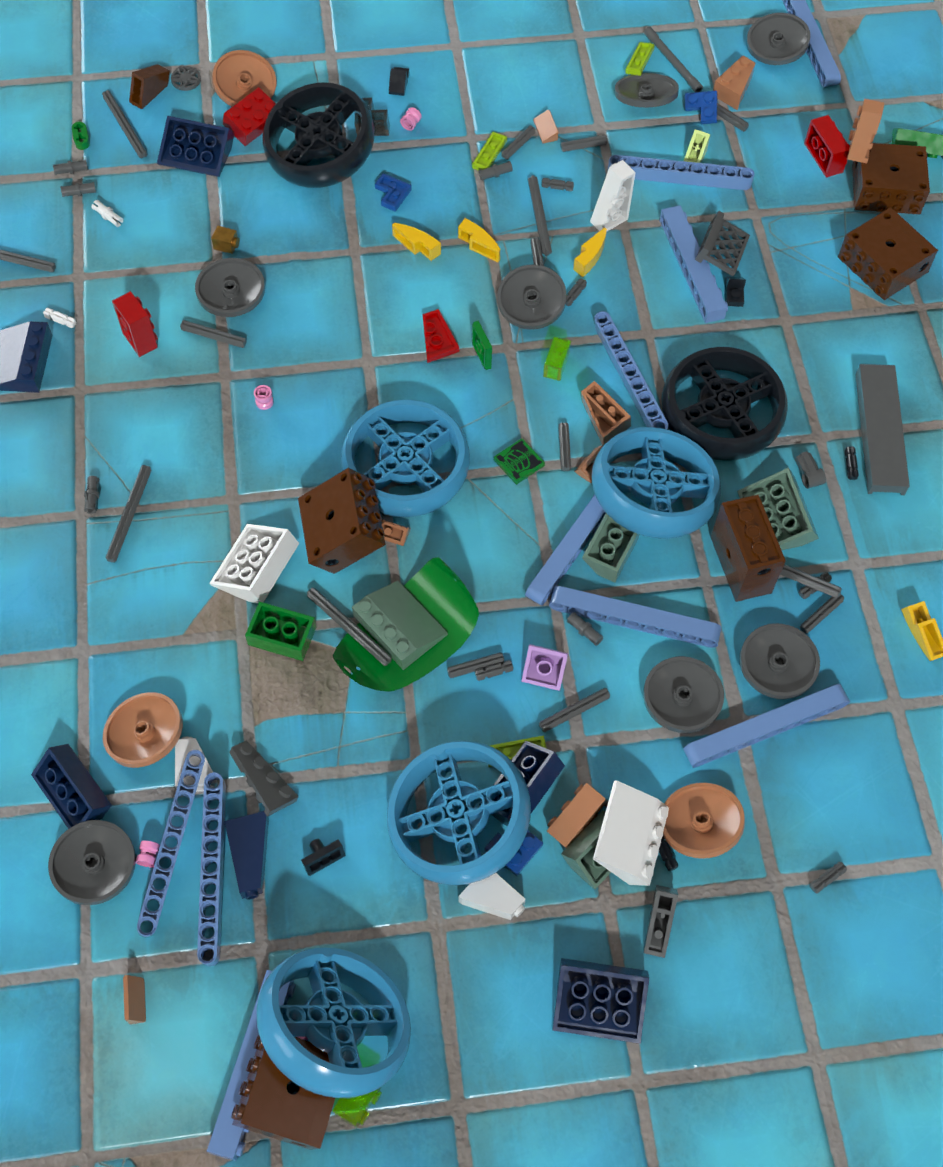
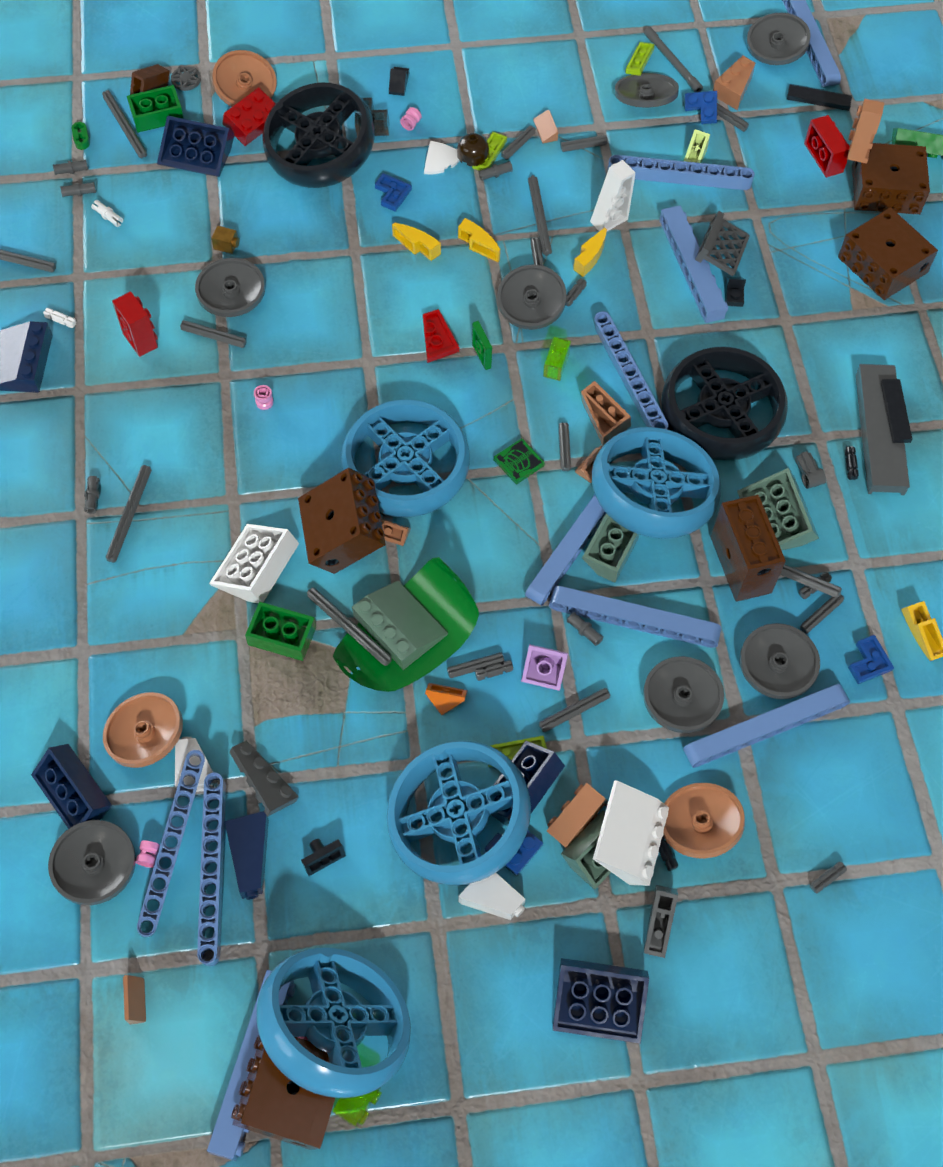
dark grey axle [542,178,574,191] -> none
none -> green brick [127,85,184,133]
none -> white brick [424,141,459,174]
none -> orange slope [425,683,468,715]
none -> dark brown cylinder [457,133,489,166]
none -> black tile [787,85,852,111]
none -> blue plate [848,635,894,684]
none -> black tile [881,379,913,443]

